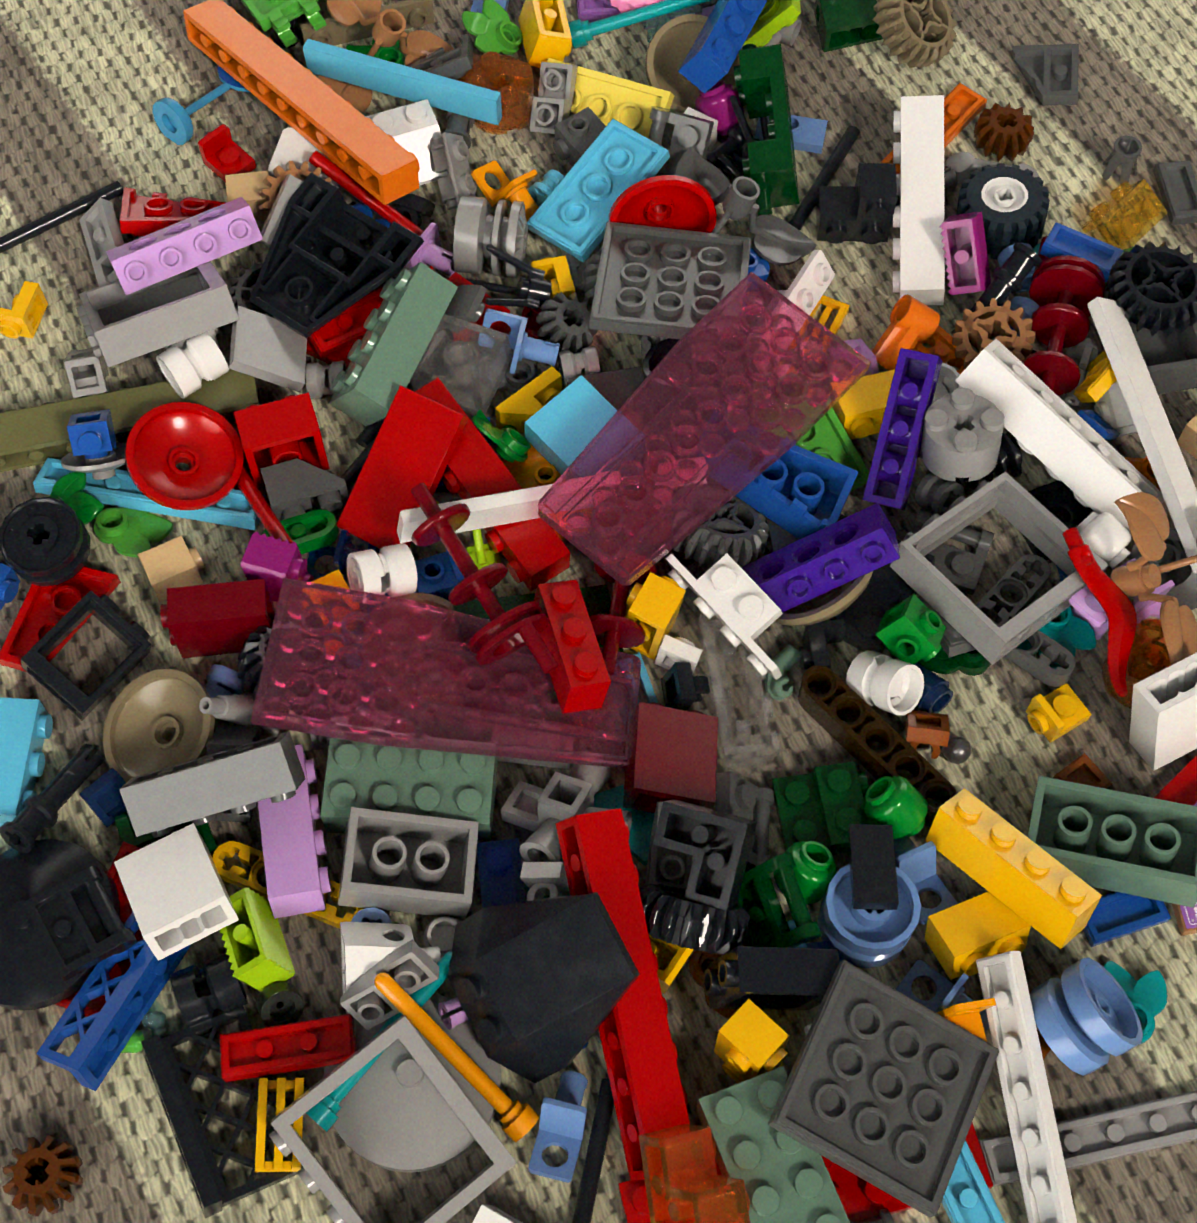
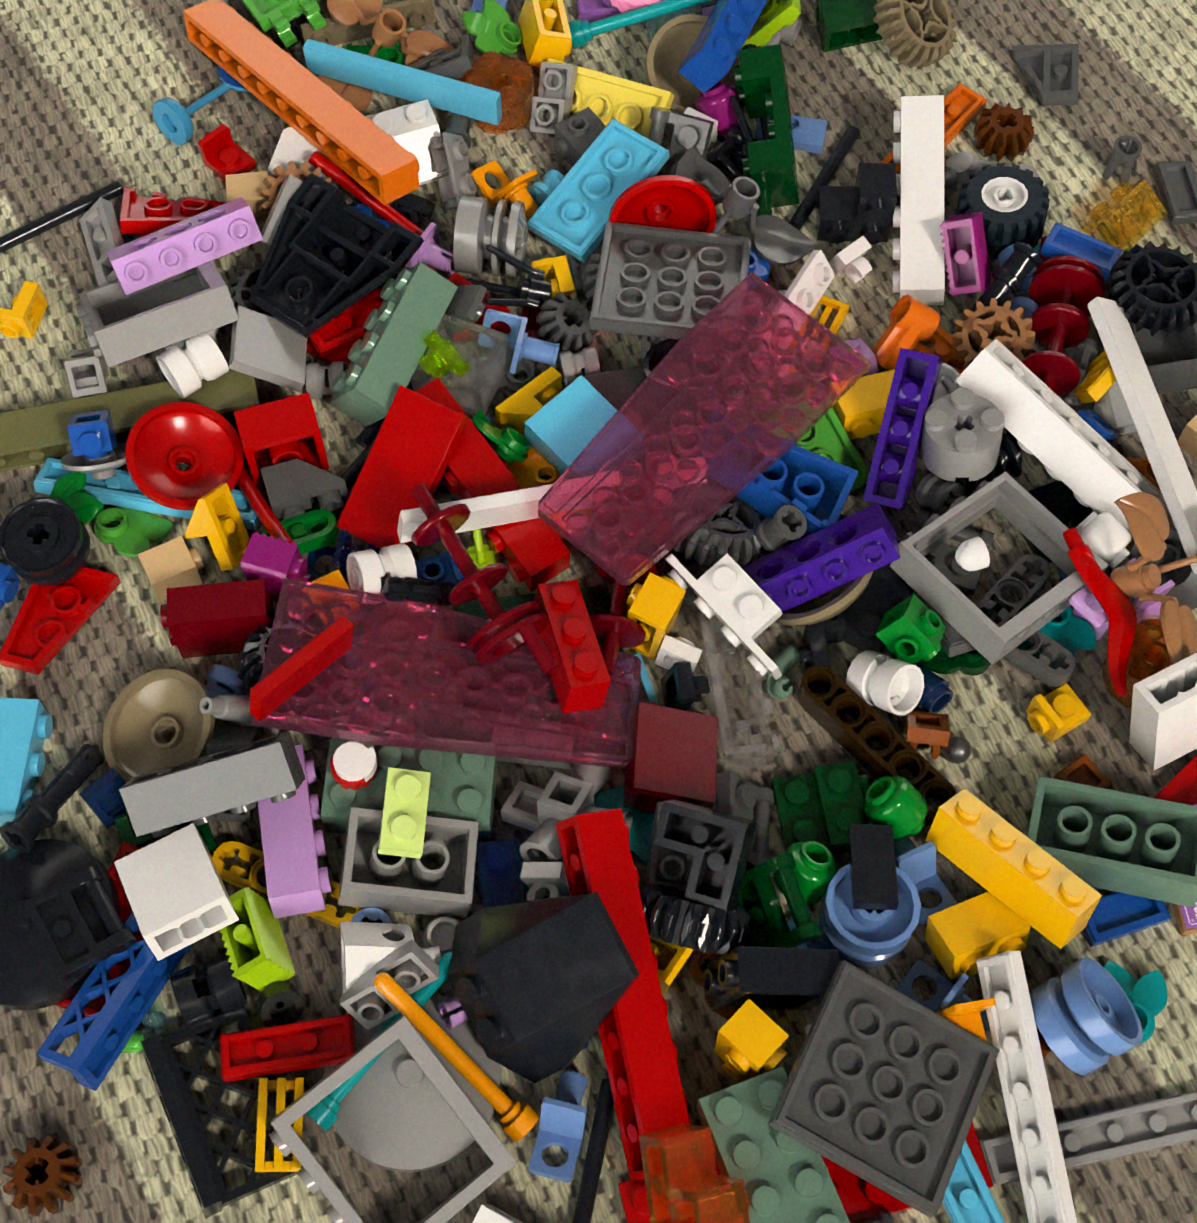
black window [21,590,151,721] -> none
none -> yellow slope [184,483,250,571]
none -> red tile [249,616,354,722]
none -> white piece [330,742,378,790]
none -> yellowish green plate [378,767,431,859]
none -> black axle [382,577,454,605]
none -> clear neon green tile [419,330,471,379]
none -> dark grey bush [756,505,807,552]
none -> white tile [829,235,872,283]
none -> white hinge [955,536,990,571]

